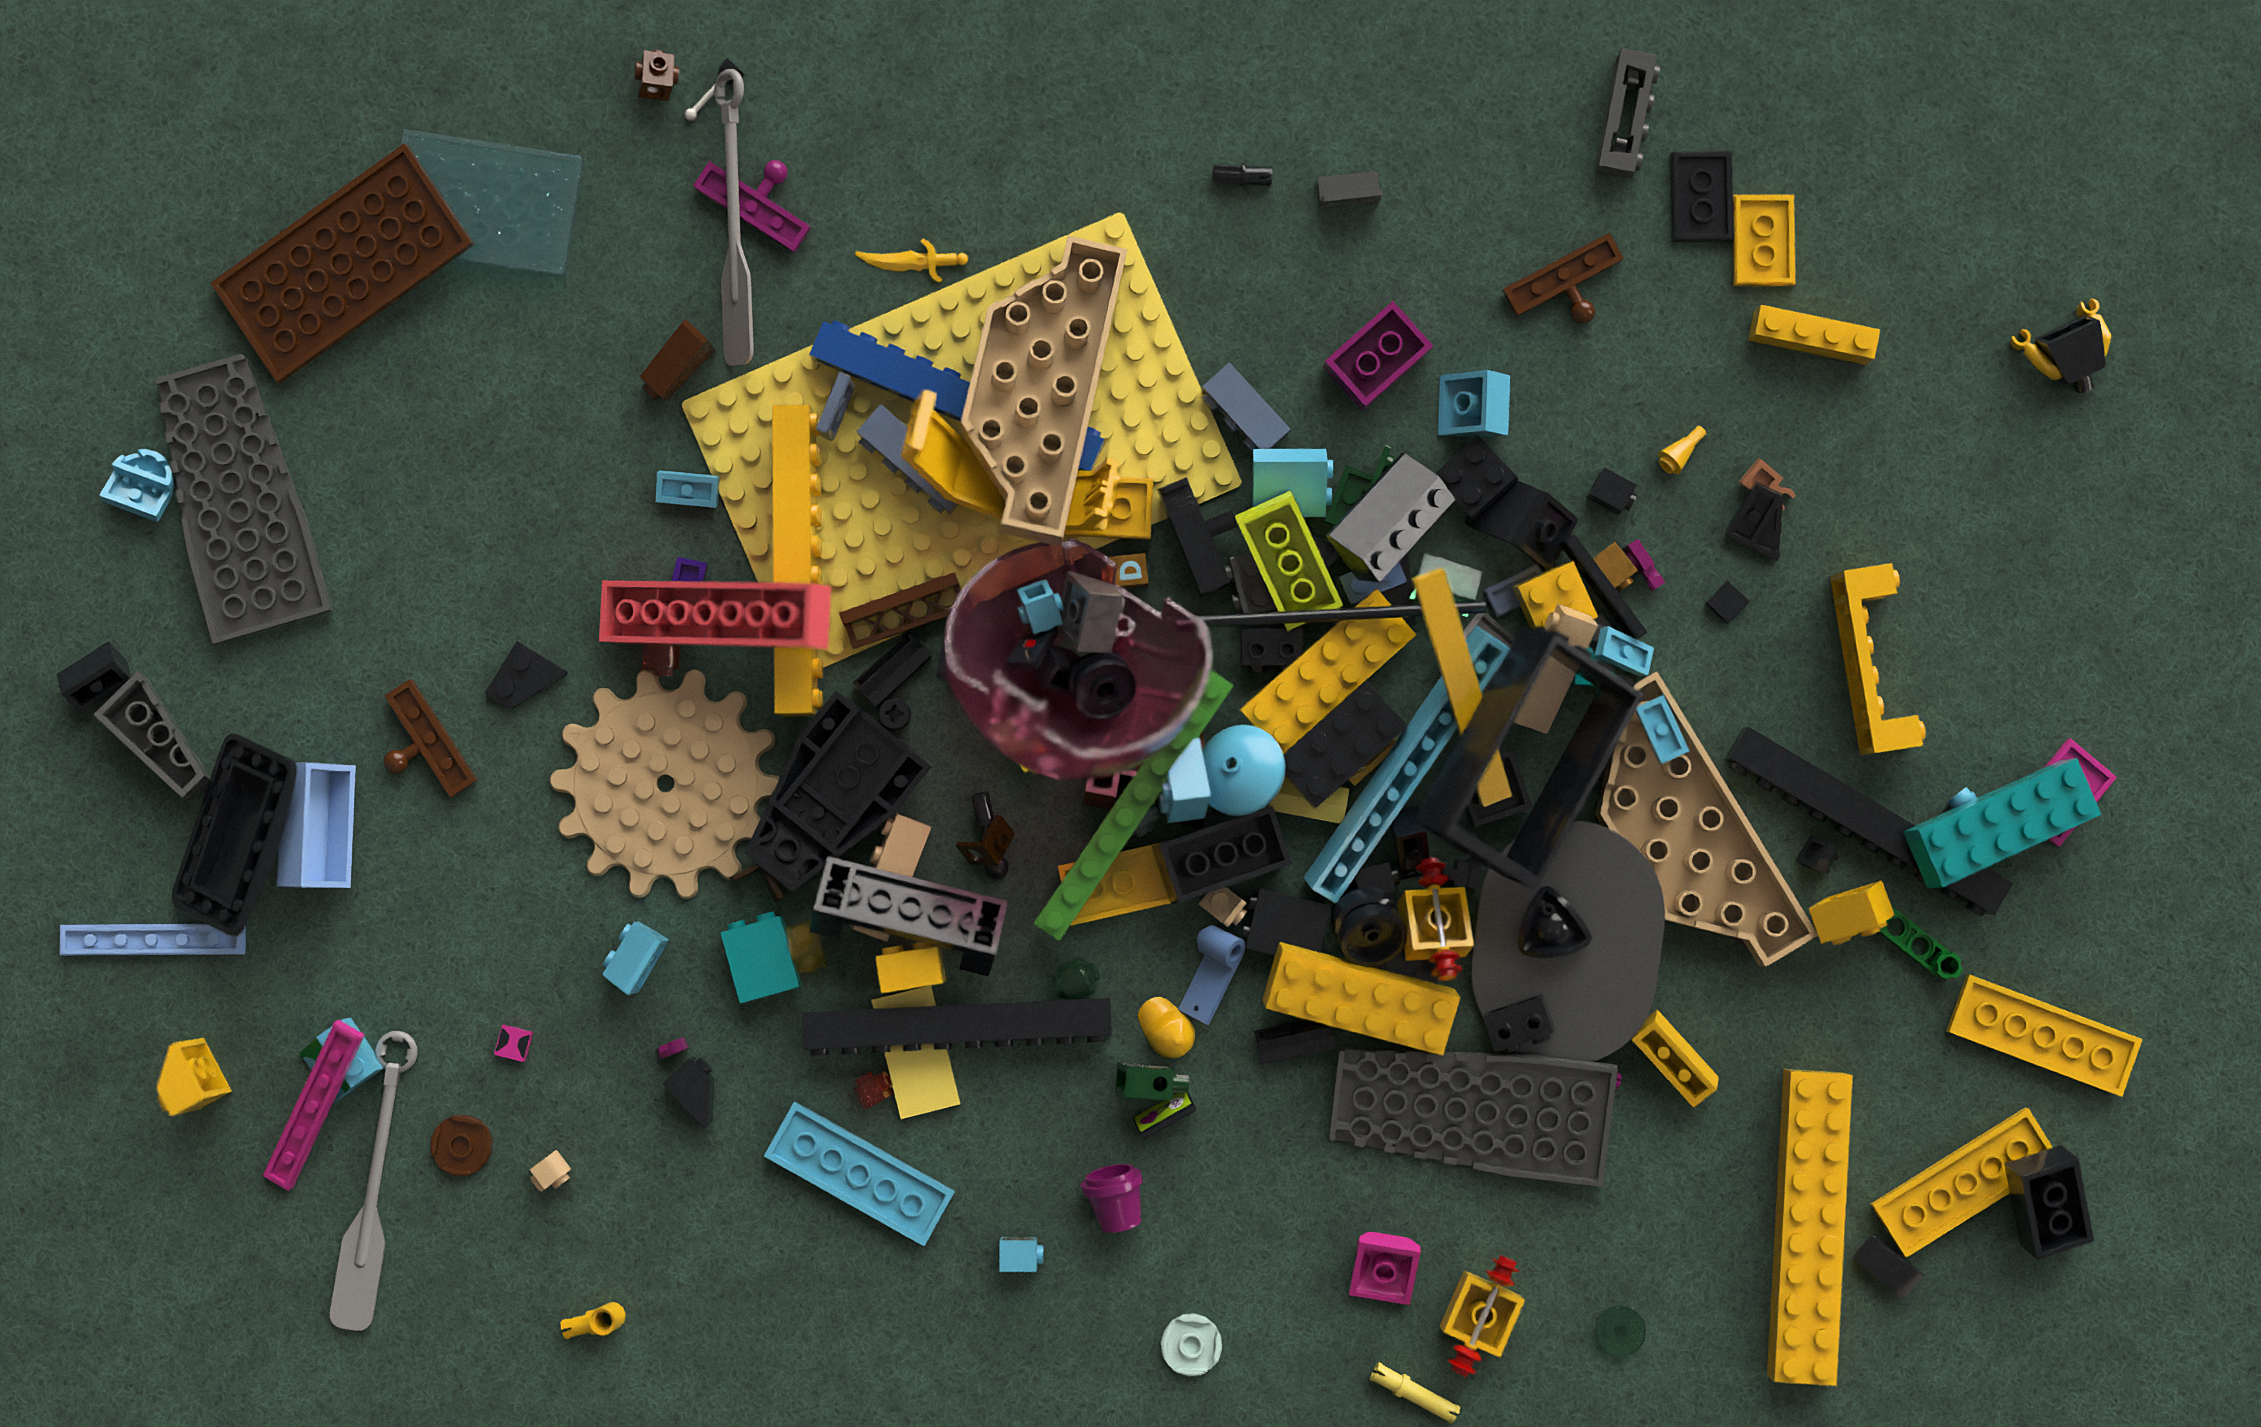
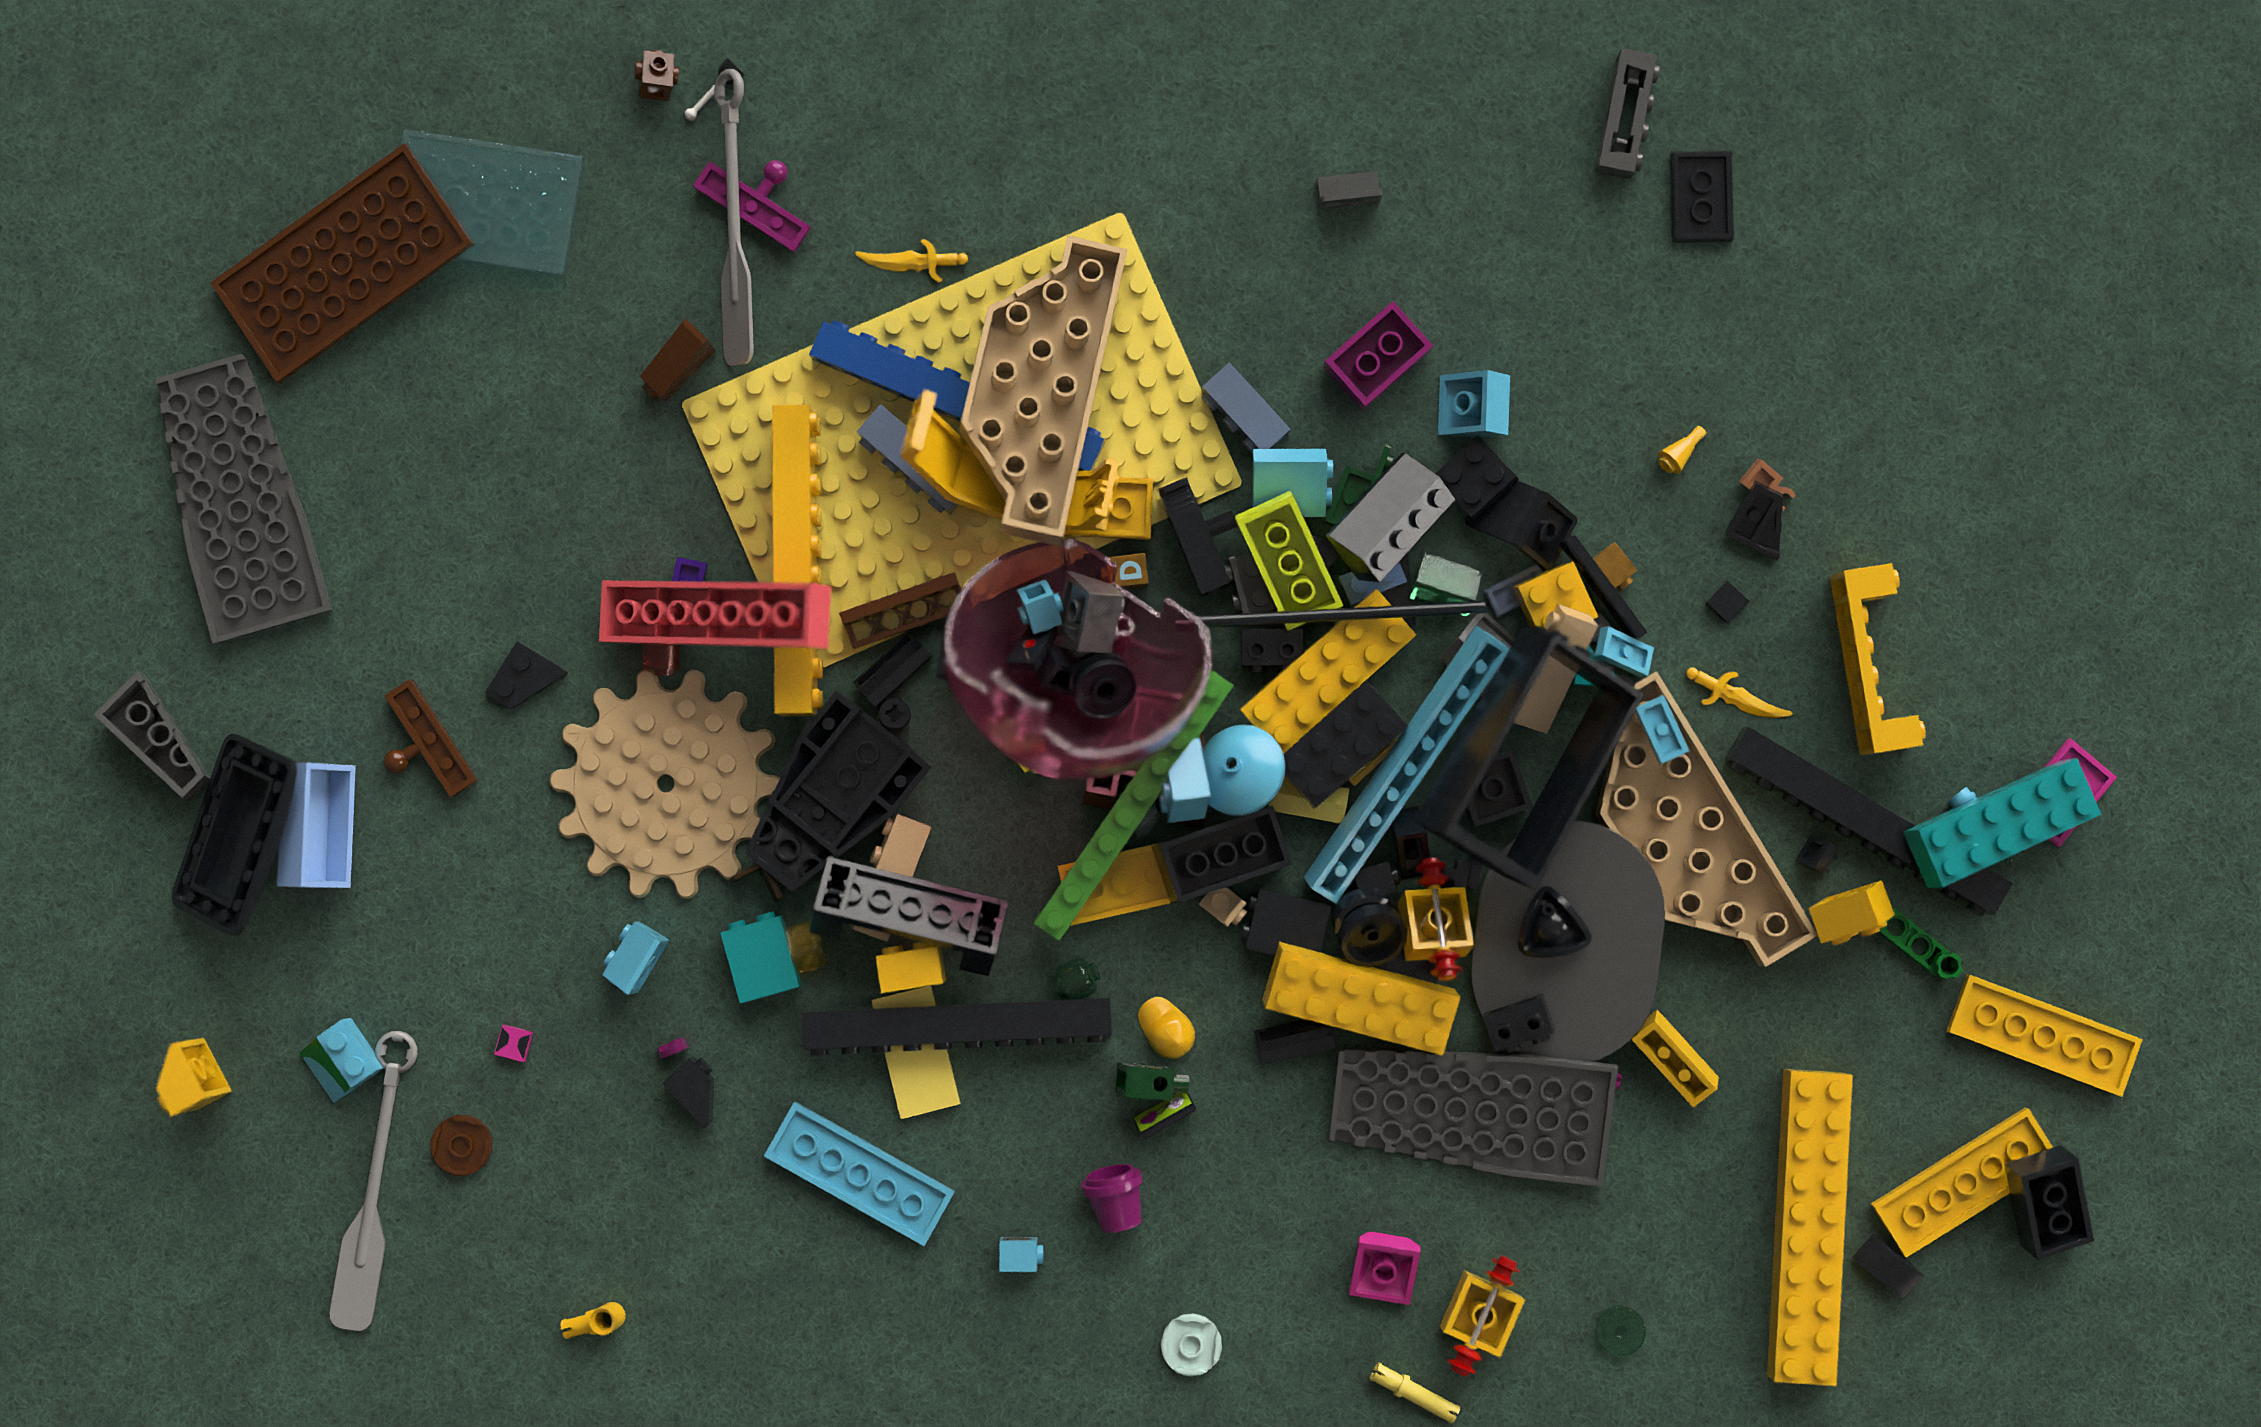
black brick [57,641,131,713] -> none
light blue tile [59,924,246,956] -> none
medium azure slope [99,449,174,522] -> none
dark pink tile [262,1020,365,1191] -> none
tan plate [530,1150,571,1192] -> none
medium azure plate [656,470,720,508] -> none
sand blue tile [816,372,855,442] -> none
clear red plate [852,1071,894,1110] -> none
dark brown bracket [956,815,1015,865] -> none
black pin [971,791,1009,879] -> none
medium blue door [1178,925,1245,1025] -> none
black axle [1212,163,1273,187] -> none
yellow tile [1413,568,1512,807] -> none
reddish brown plate [1502,232,1624,324] -> none
black brick [1586,468,1637,515] -> none
magenta plate [1623,539,1665,591] -> none
yellow tile [1733,195,1795,286] -> none
yellow brick [1748,305,1880,365] -> none
black torso [2010,299,2111,393] -> none
none -> yellow piece [1686,668,1793,718]

